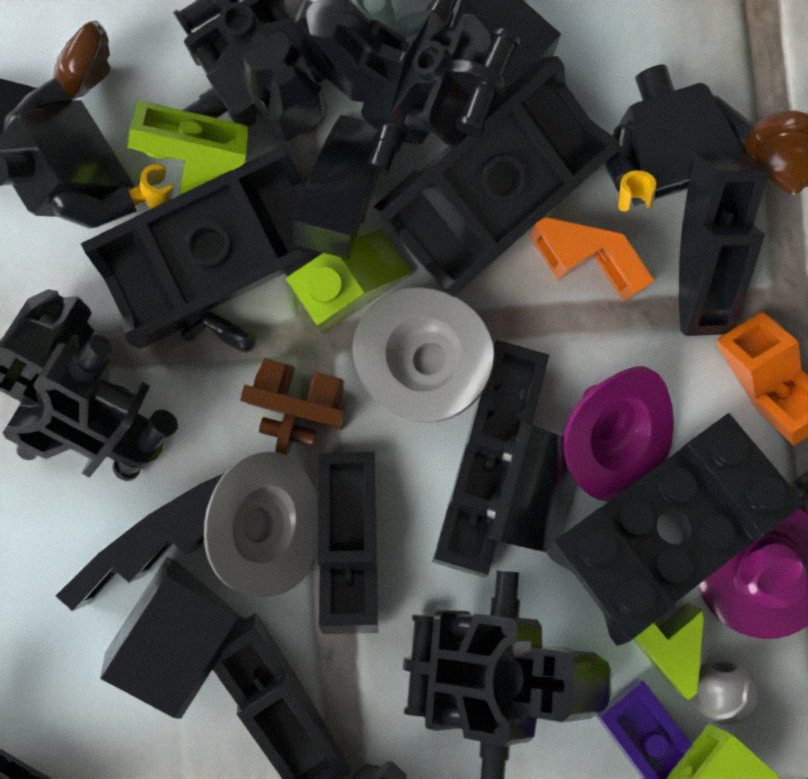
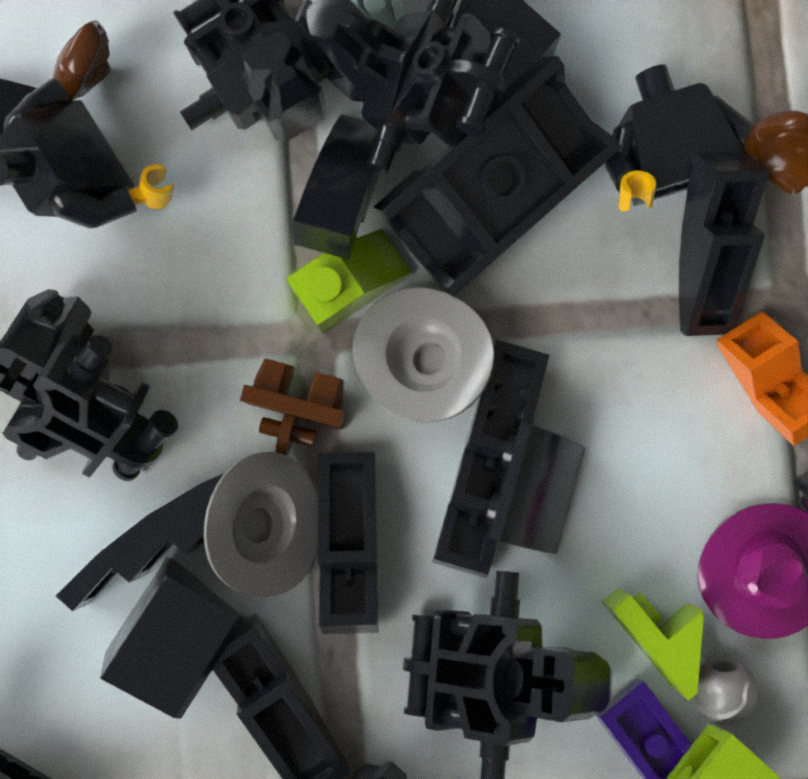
black piece [80,145,323,349] -> none
lime slope [127,99,249,195] -> none
black piece [181,311,256,353] -> none
orange slope [529,217,655,302] -> none
black piece [545,413,805,646] -> none
magenta hat [563,366,674,502] -> none

